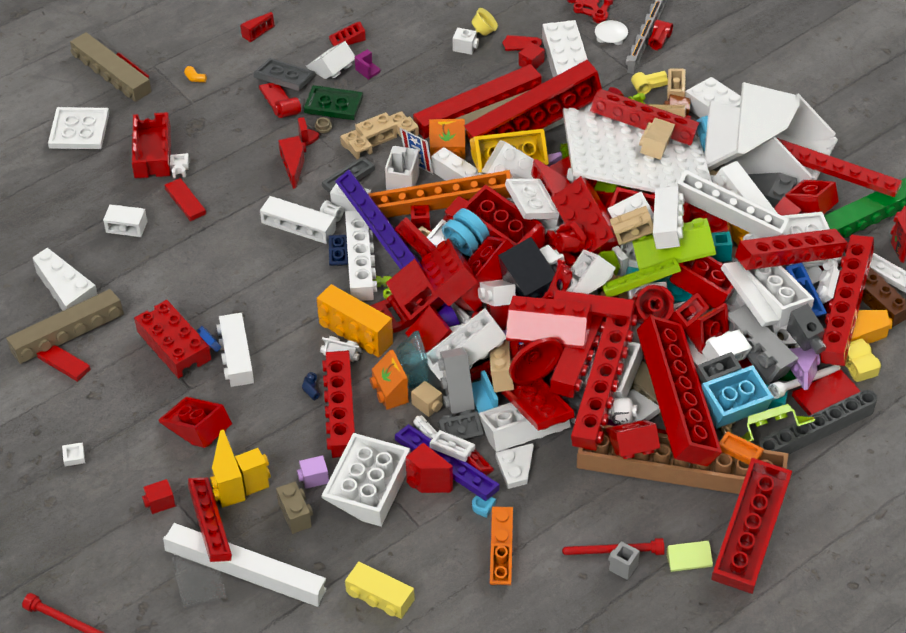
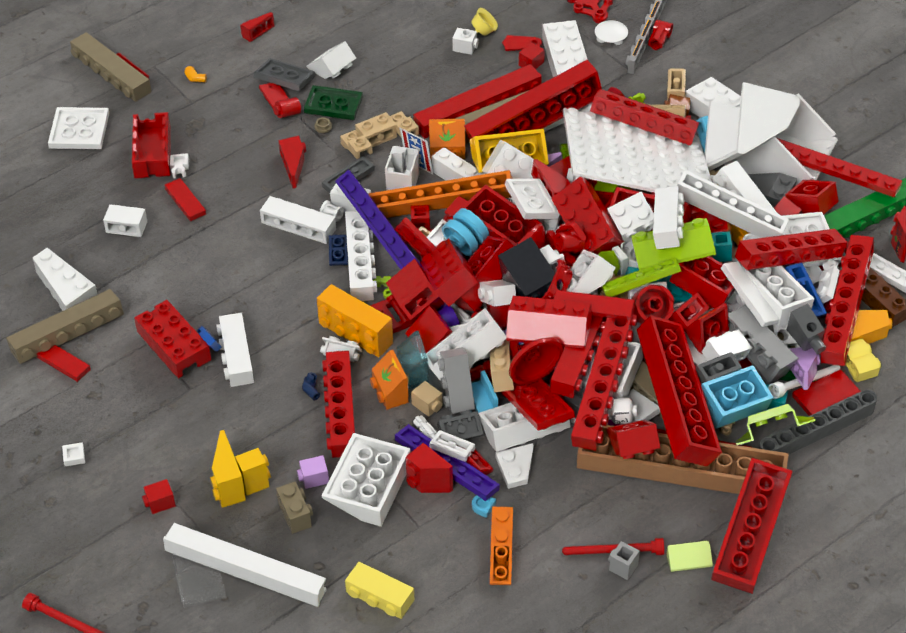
red slope [159,397,232,448] -> none
red tile [188,477,232,562] -> none
red tile [297,117,319,146] -> none
red slope [329,21,366,47] -> none
magenta panel [354,49,381,80] -> none
tan brick [610,206,653,246] -> none
light yellow piece [631,71,668,95] -> none
tan brick [639,118,675,160] -> none
orange tile [719,431,764,465] -> none

